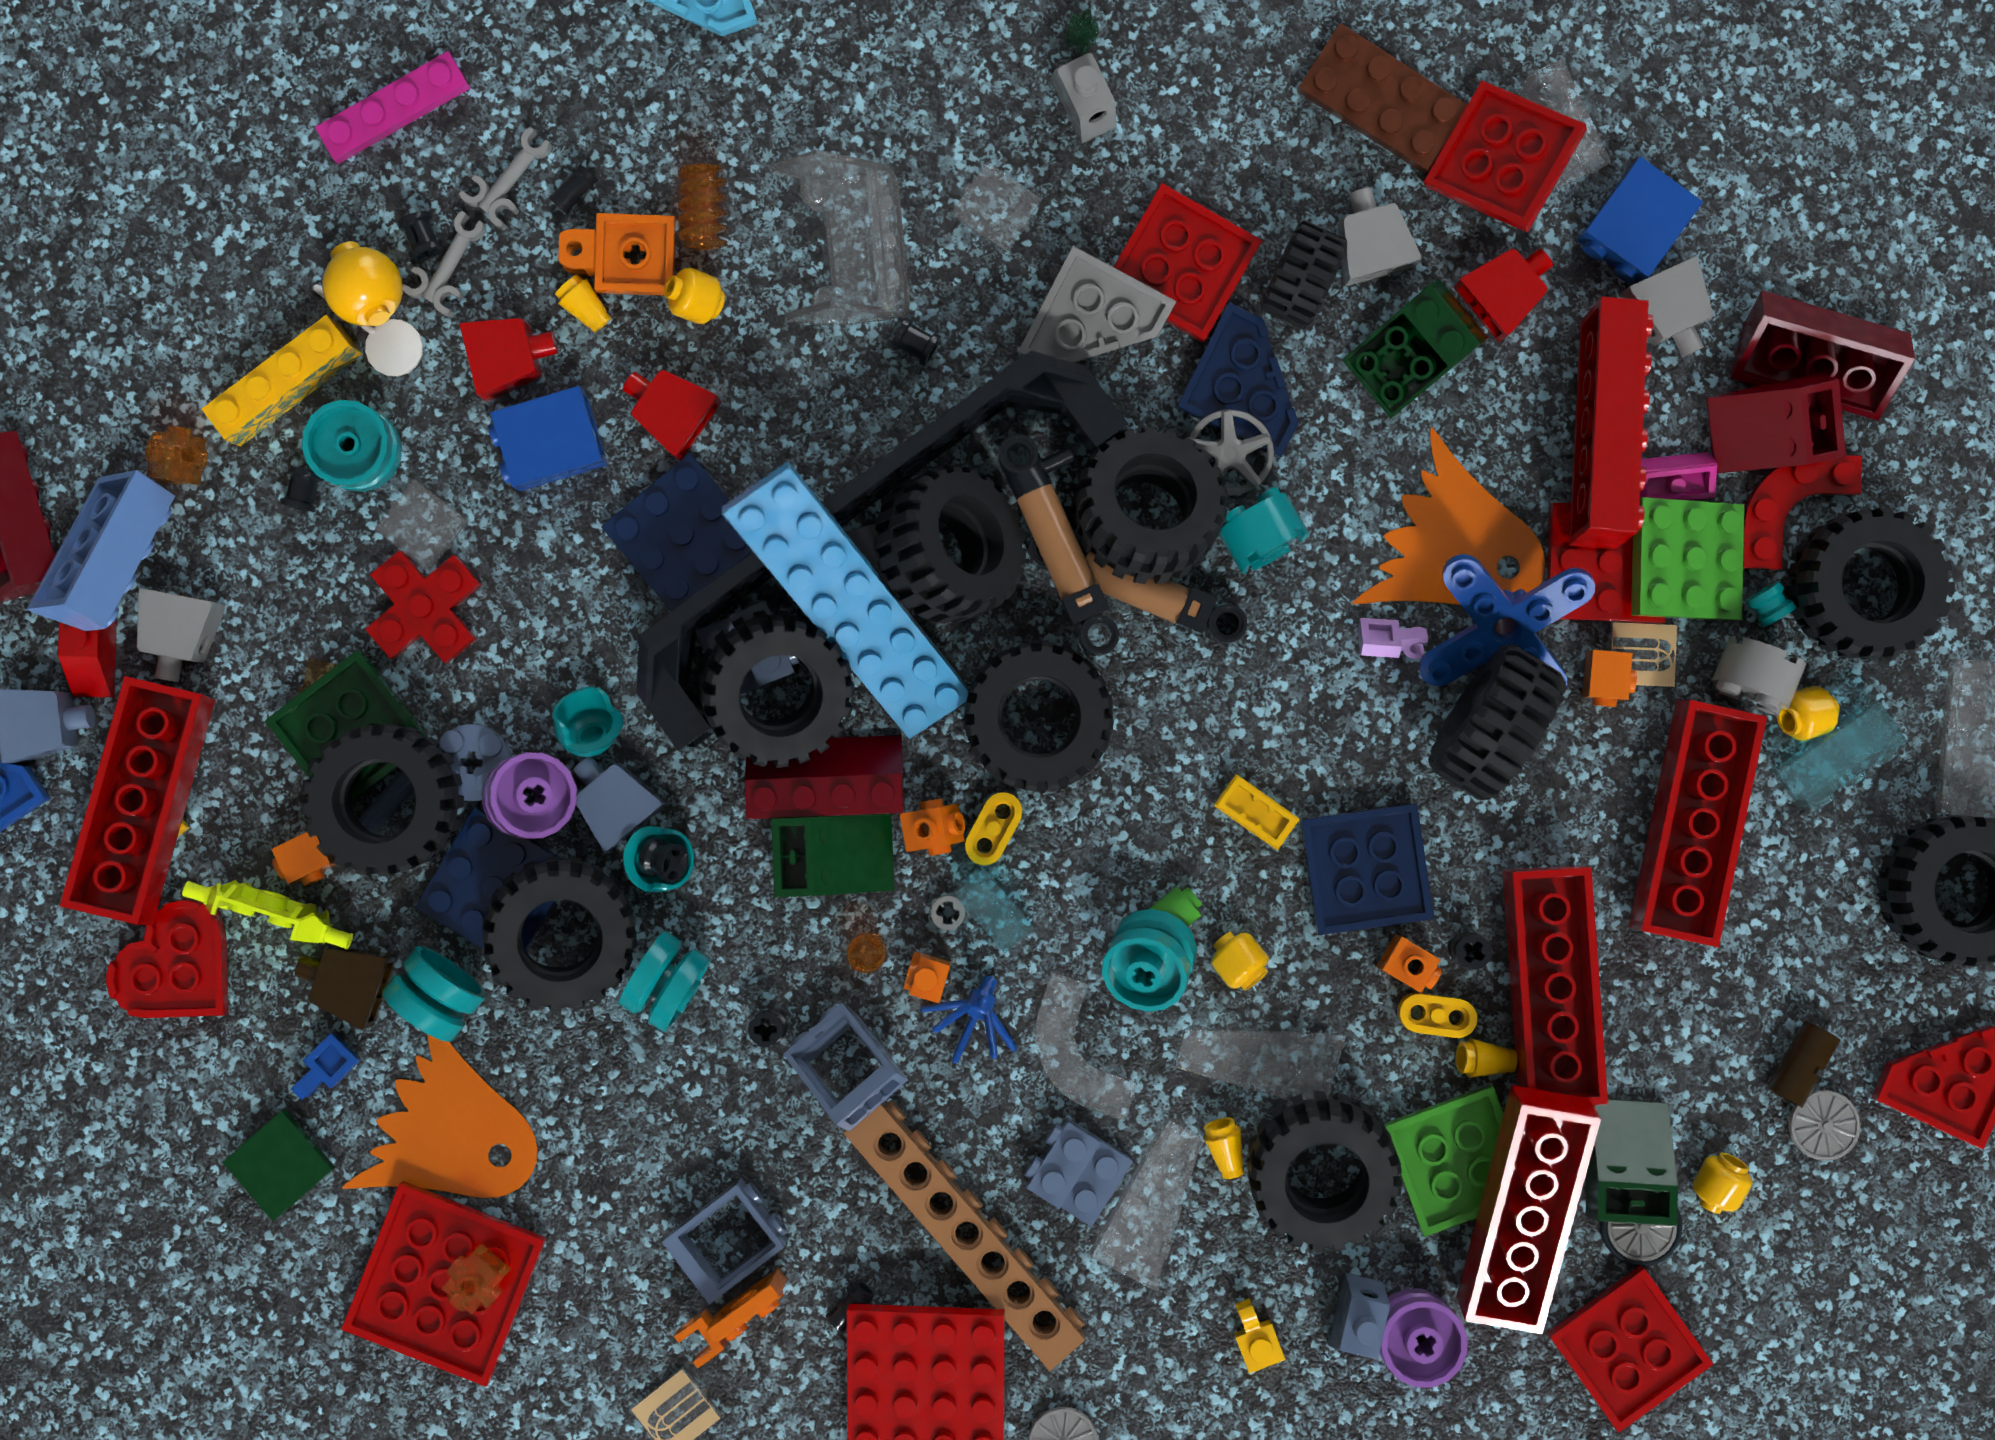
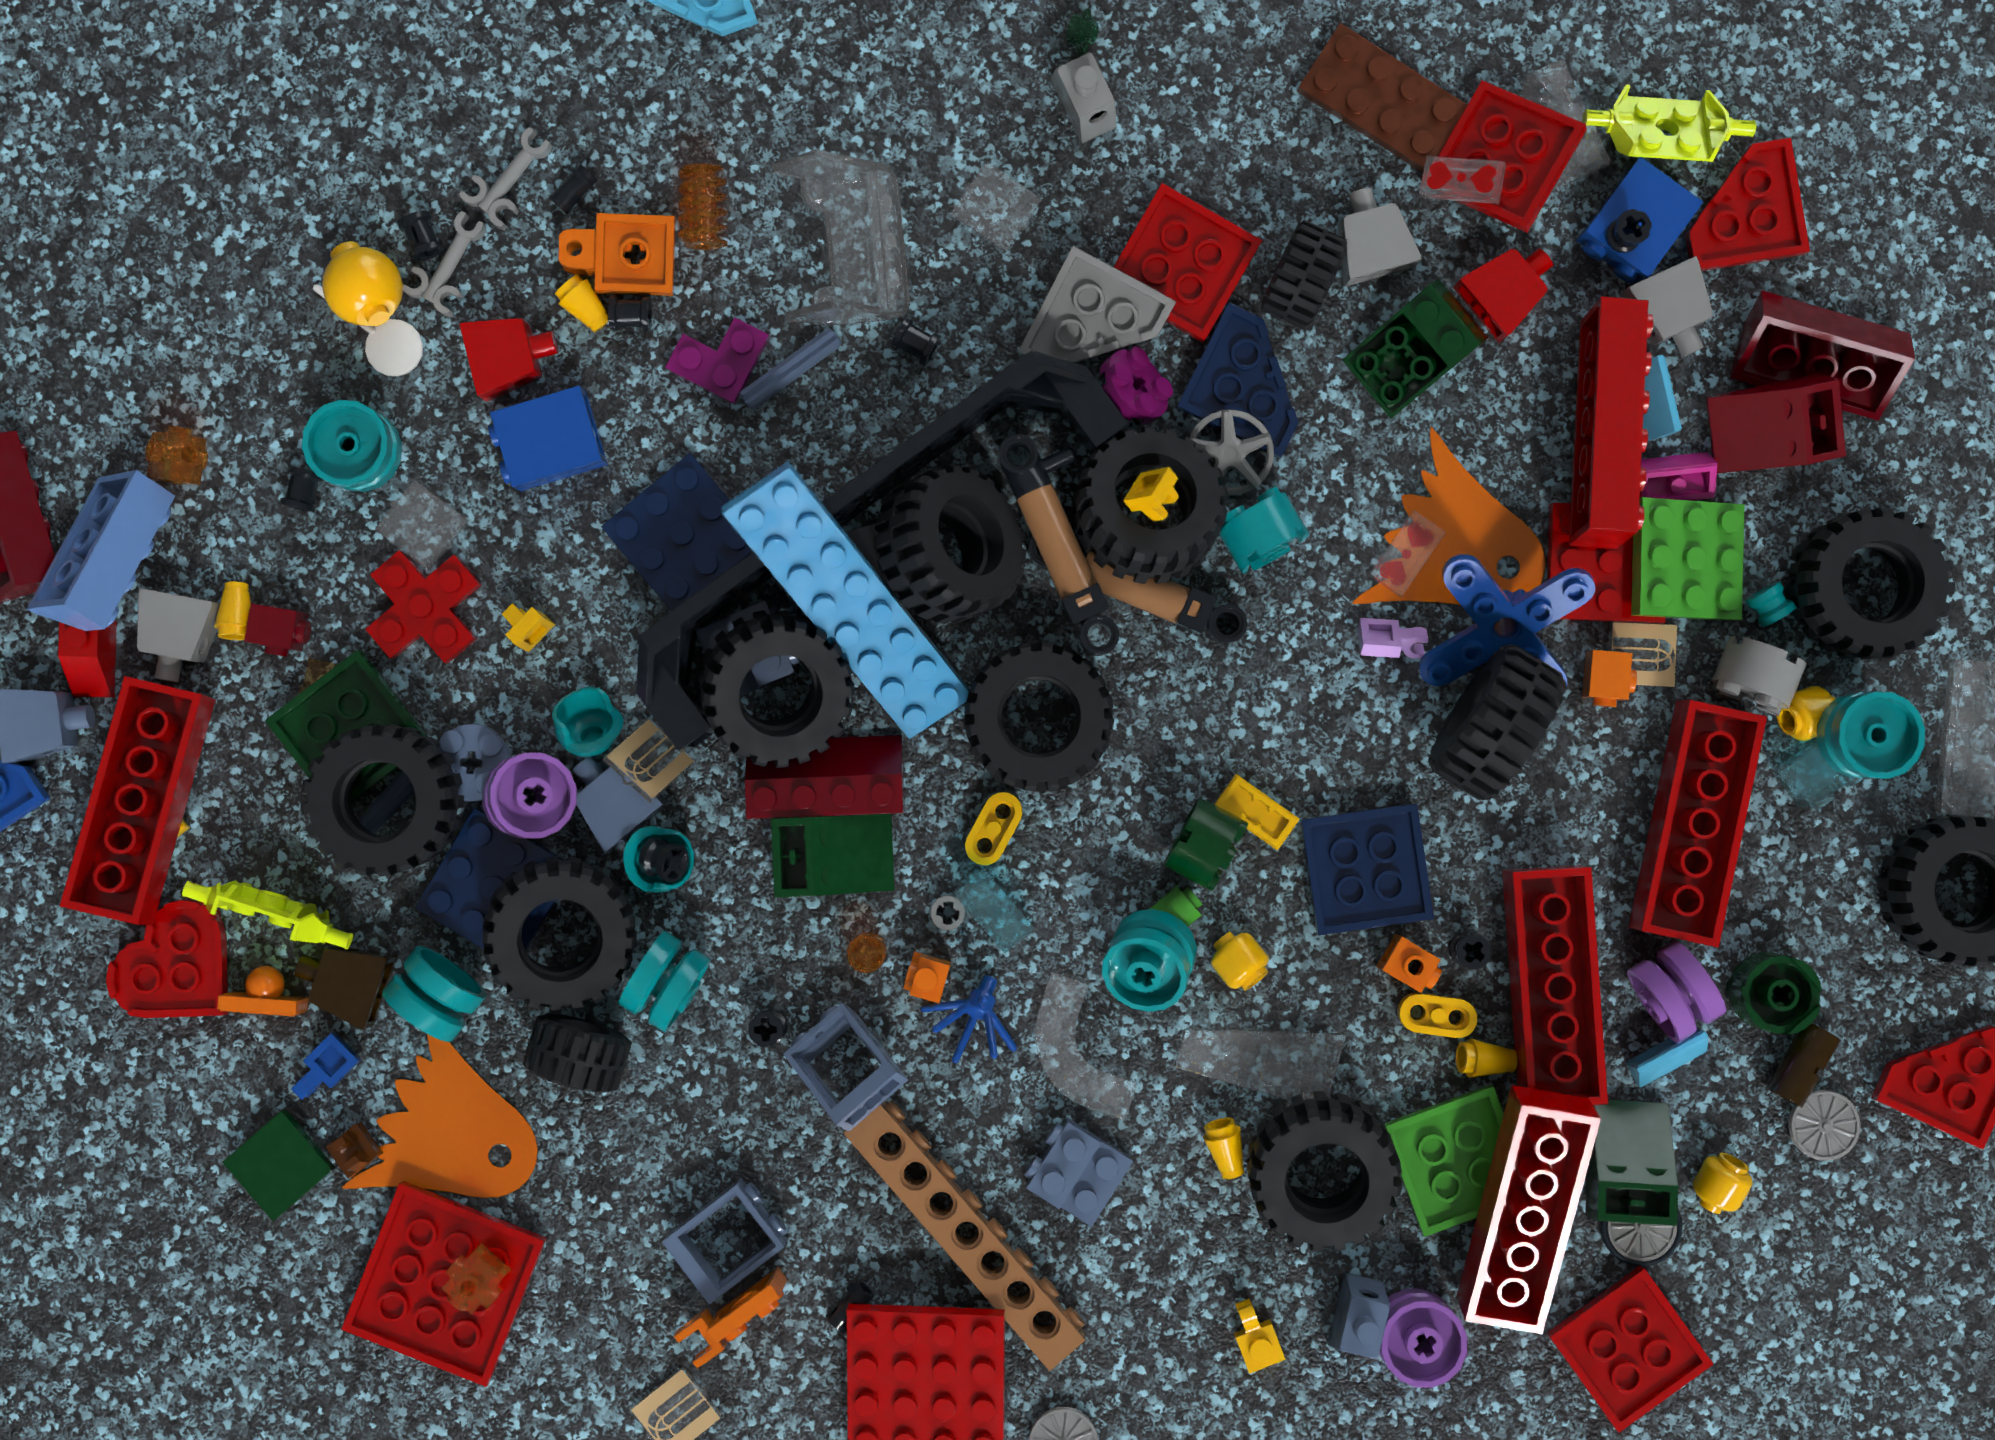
yellow brick [201,315,363,447] -> none
orange brick [271,832,336,887] -> none
dark pink plate [315,51,470,164] -> none
red torso [622,369,722,461] -> none
yellow head [664,267,725,324] -> none
orange brick [900,798,965,856] -> none
clear wing [1089,1117,1202,1292] -> none
red plate [1743,455,1862,570] -> none
none -> yellow cone [214,581,251,640]
none -> orange tile [217,965,308,1017]
none -> dark red brick [244,603,311,657]
none -> reddish brown tile [326,1122,384,1178]
none -> yellow tile [502,603,555,652]
none -> black tyre [522,1014,632,1093]
none -> piece [603,718,696,803]
none -> black bush [608,295,652,332]
none -> magenta plate [665,317,770,405]
none -> sand blue axle [740,328,841,410]
none -> magenta plate [1100,347,1173,425]
none -> yellow tile [1123,467,1179,521]
none -> dark green brick [1164,798,1249,891]
none -> clear tile [1369,510,1446,597]
none -> clear tile [1419,156,1506,204]
none -> neon yellow plate [1582,84,1756,162]
none -> black bush [1606,209,1652,253]
none -> medium azure slope [1626,1028,1708,1087]
none -> medium lavender wheel [1627,941,1726,1043]
none -> medium azure slope [1643,355,1682,441]
none -> red plate [1685,138,1810,271]
none -> dark green brick [1726,951,1822,1034]
none -> teal wheel [1817,691,1925,779]

